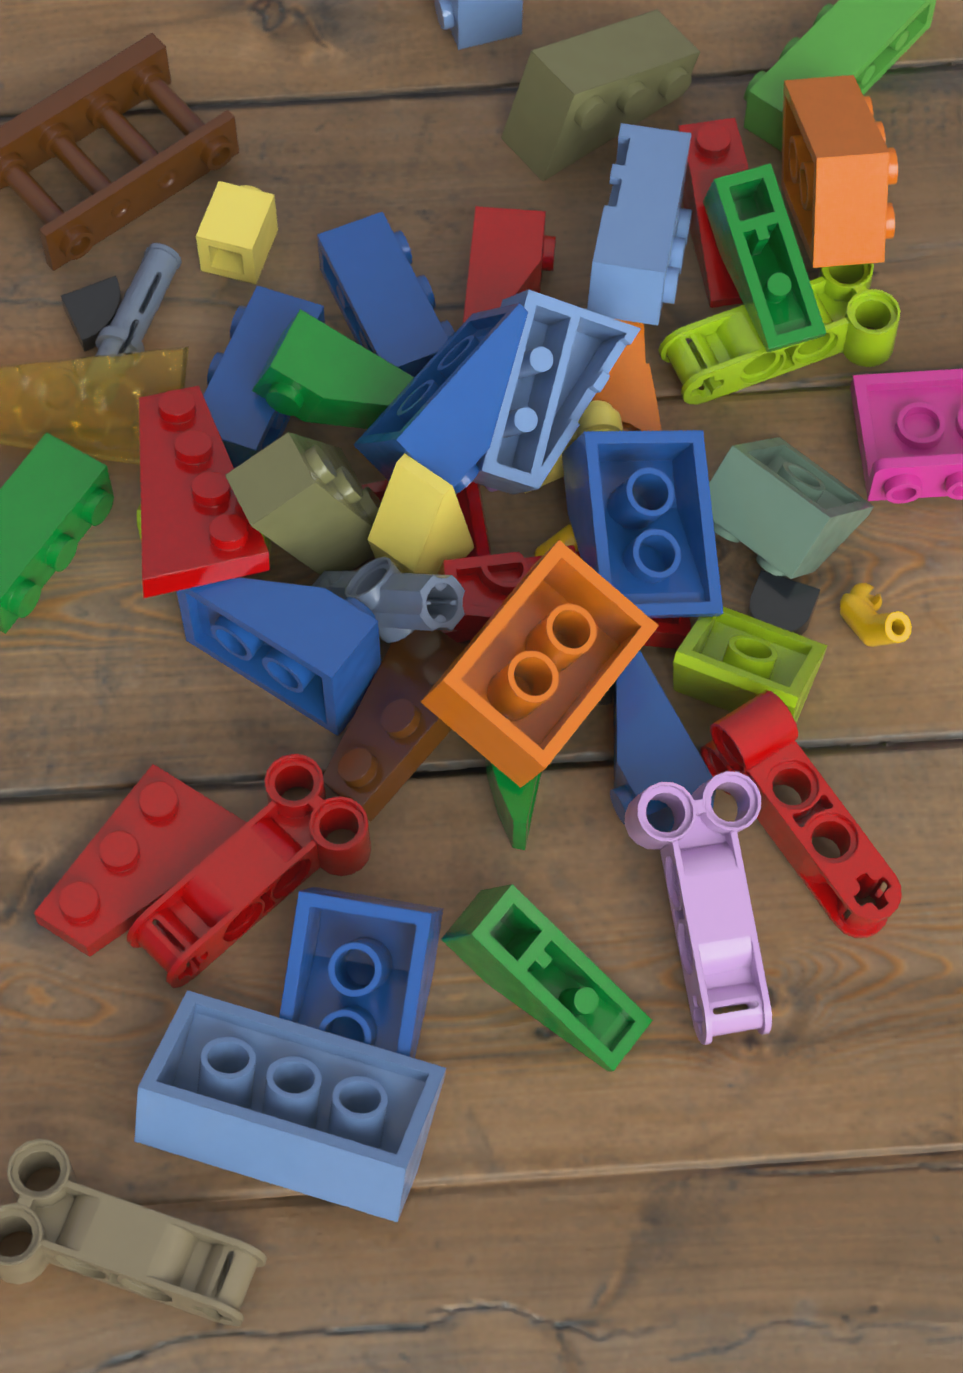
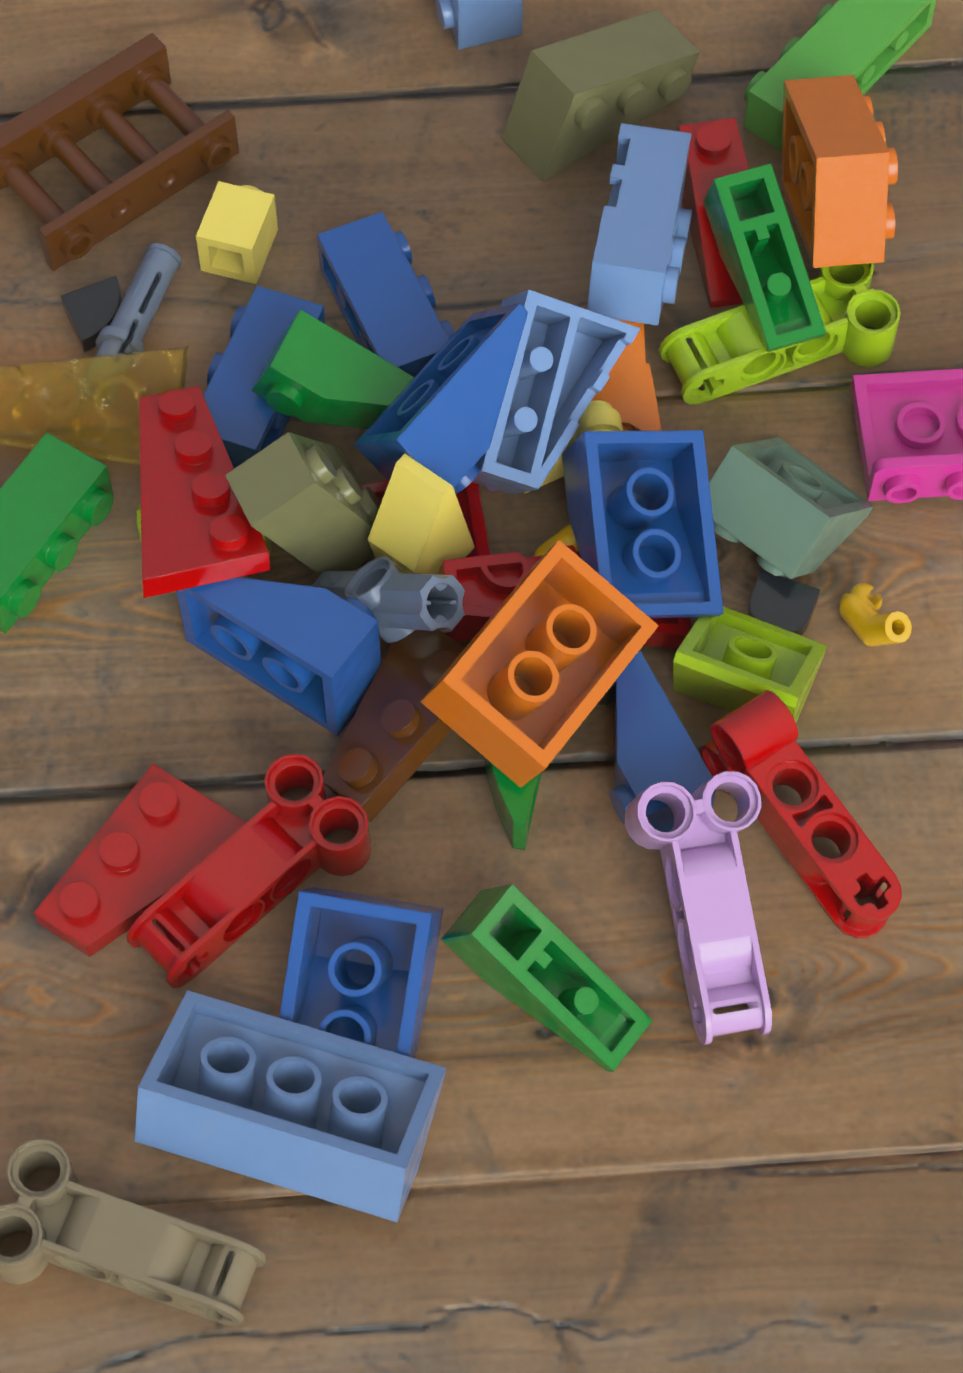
red slope [463,206,556,324] -> none

